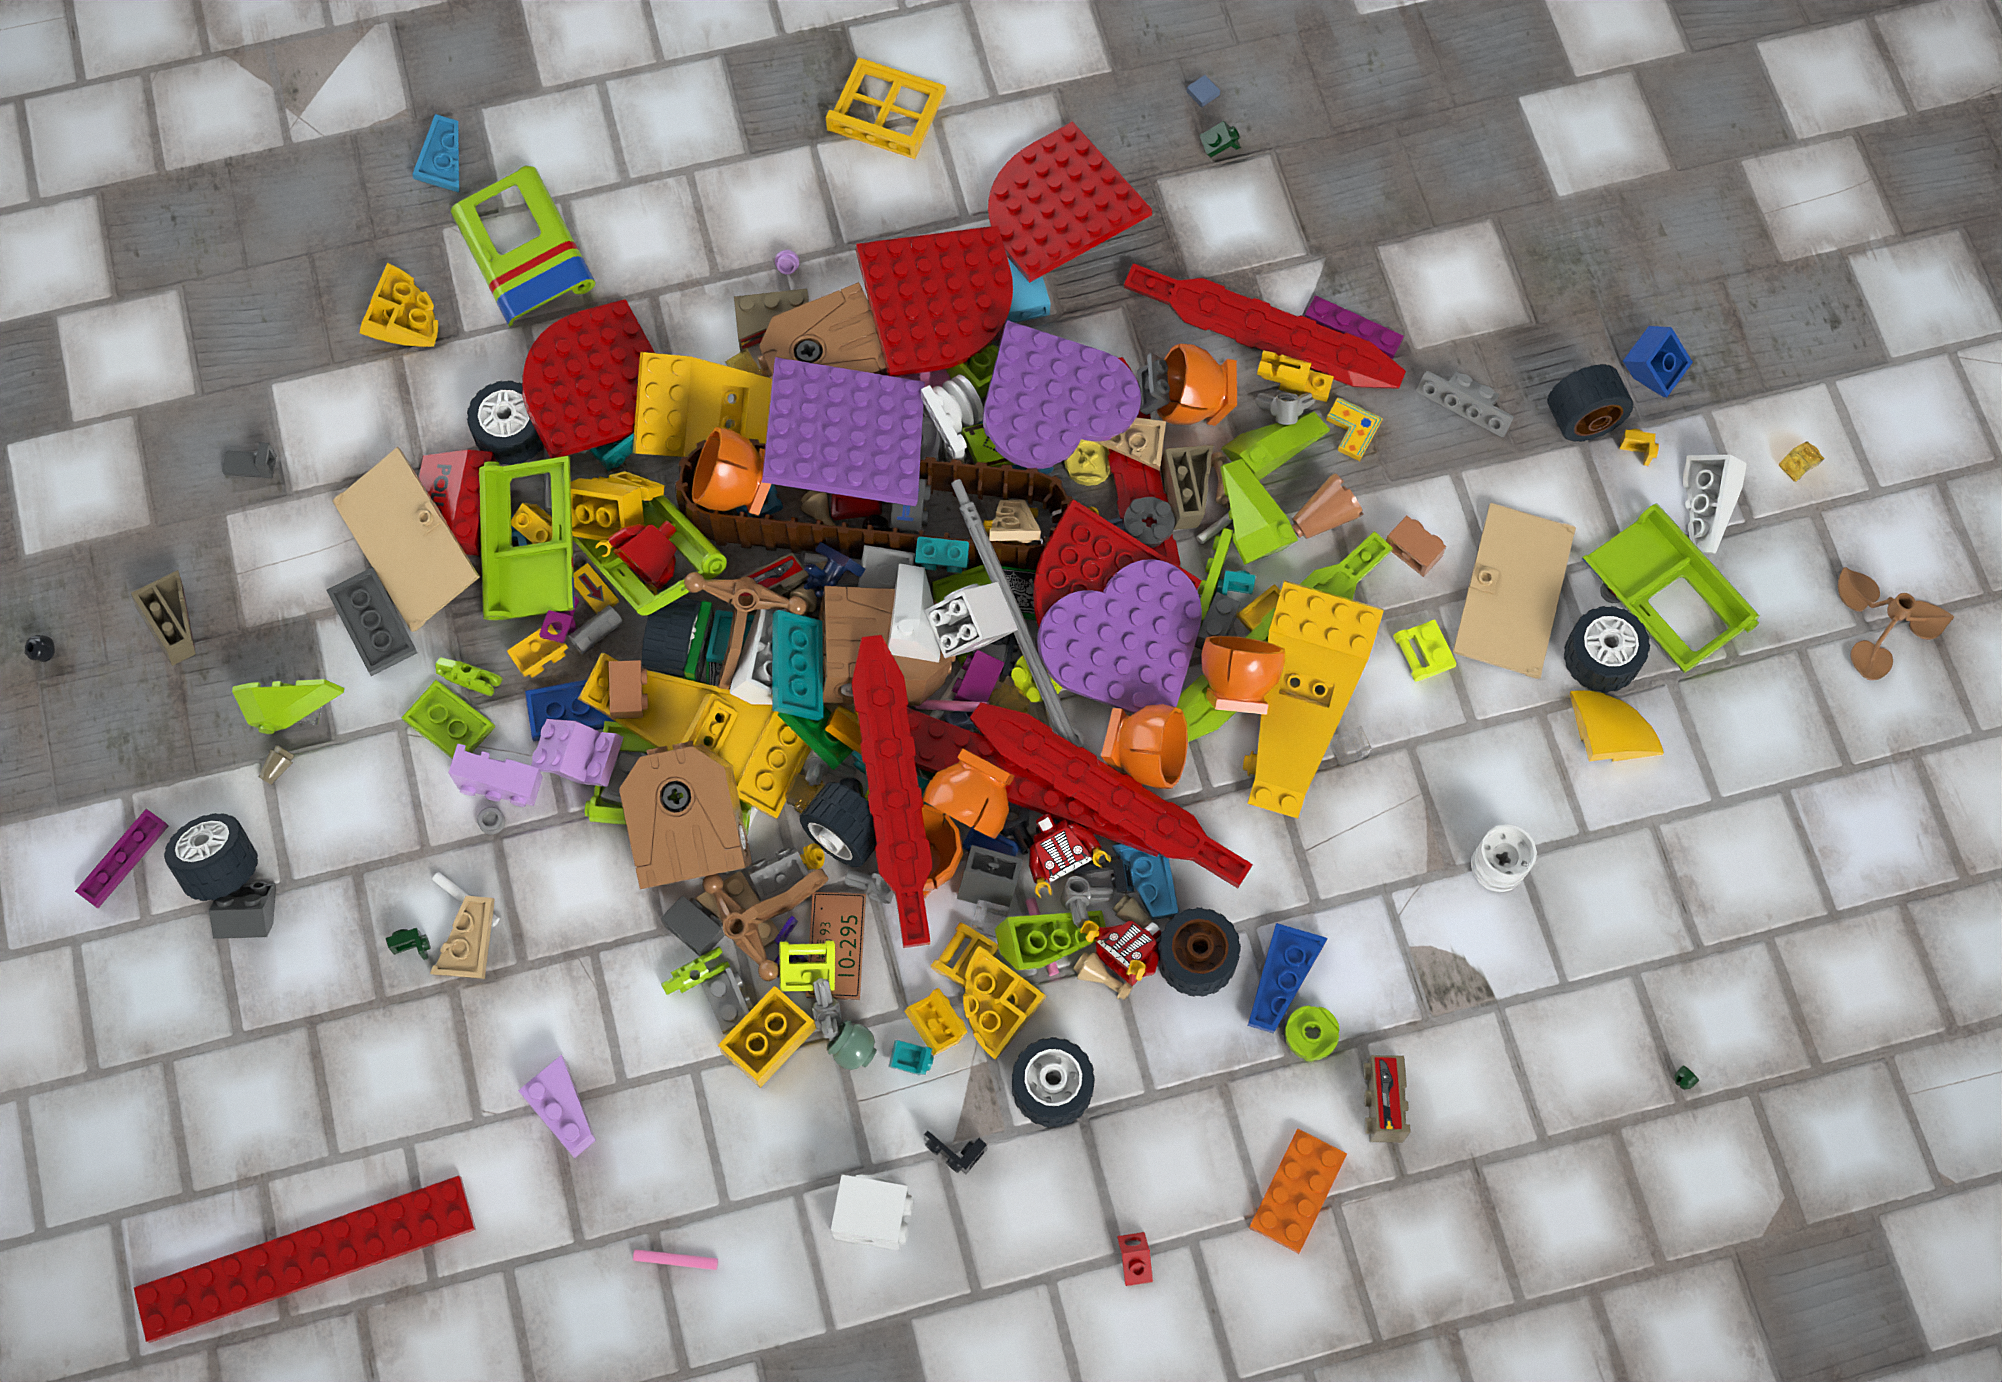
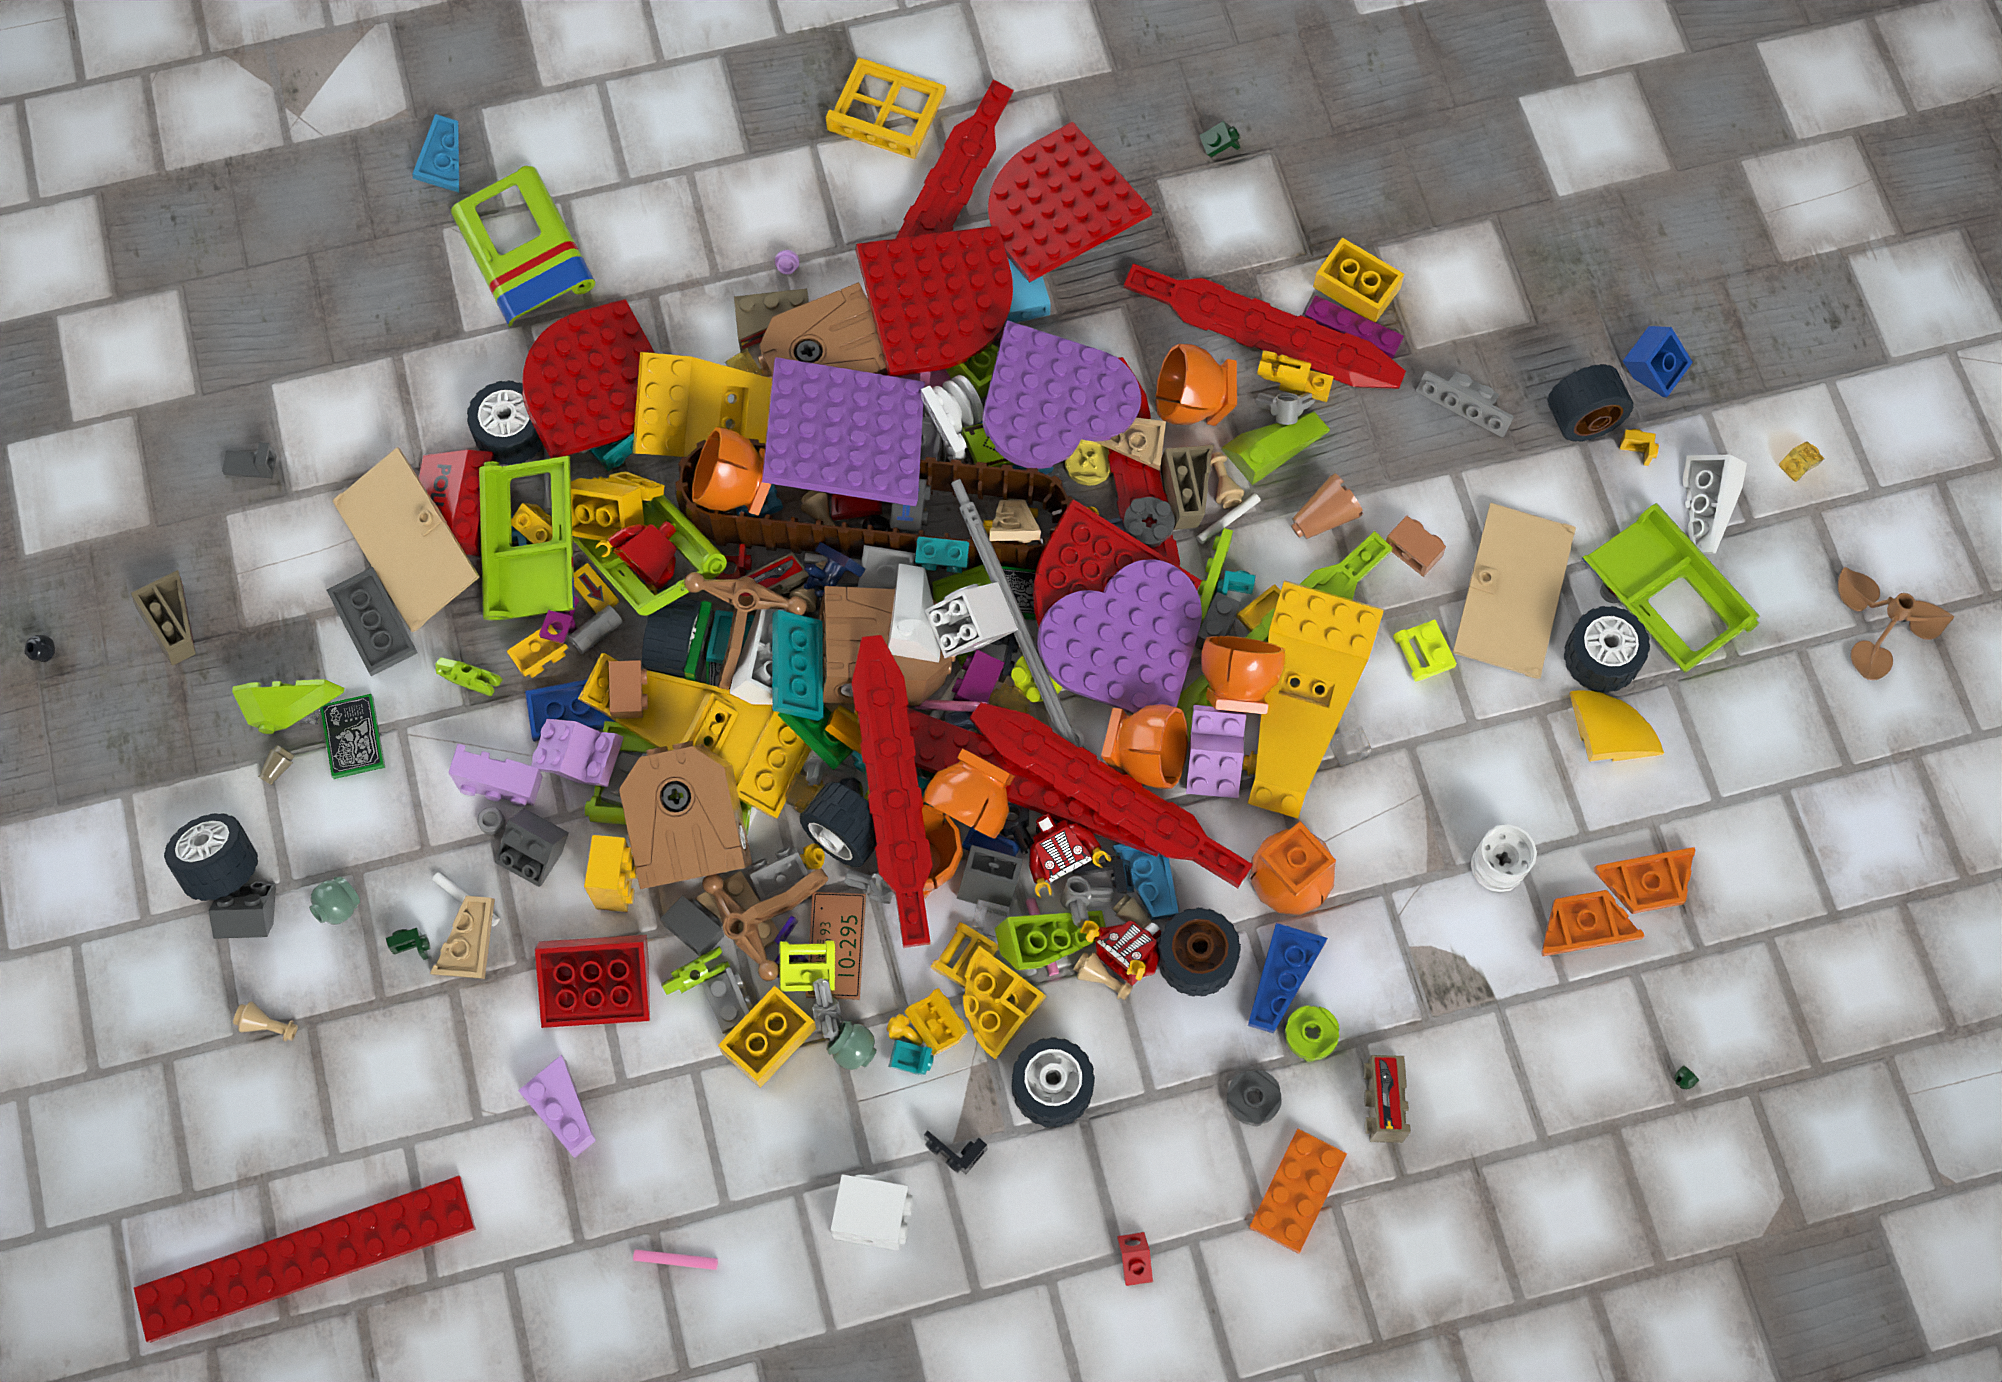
magenta plate [75,809,169,909] -> none
yellow brick [359,263,438,347] -> none
lime tile [401,680,495,759] -> none
dark grey bracket [1137,352,1170,415] -> none
sand blue tile [1186,75,1220,108] -> none
lime wedge [1220,459,1298,565] -> none
yellow tile [1326,397,1383,461] -> none
none -> tan piece [233,1001,298,1042]
none -> sand green piece [309,876,360,925]
none -> tile [320,694,385,779]
none -> dark grey slope [495,808,569,887]
none -> red slope [535,935,650,1028]
none -> yellow brick [584,835,637,912]
none -> red bracket [716,544,752,580]
none -> yellow plate [887,1013,923,1046]
none -> red plate [895,79,1014,239]
none -> lavender bracket [1186,705,1246,798]
none -> dark grey plate [1226,1070,1282,1126]
none -> orange plate [1250,821,1337,915]
none -> yellow brick [1313,237,1405,323]
none -> orange wing [1541,890,1645,957]
none -> orange wing [1594,847,1696,914]

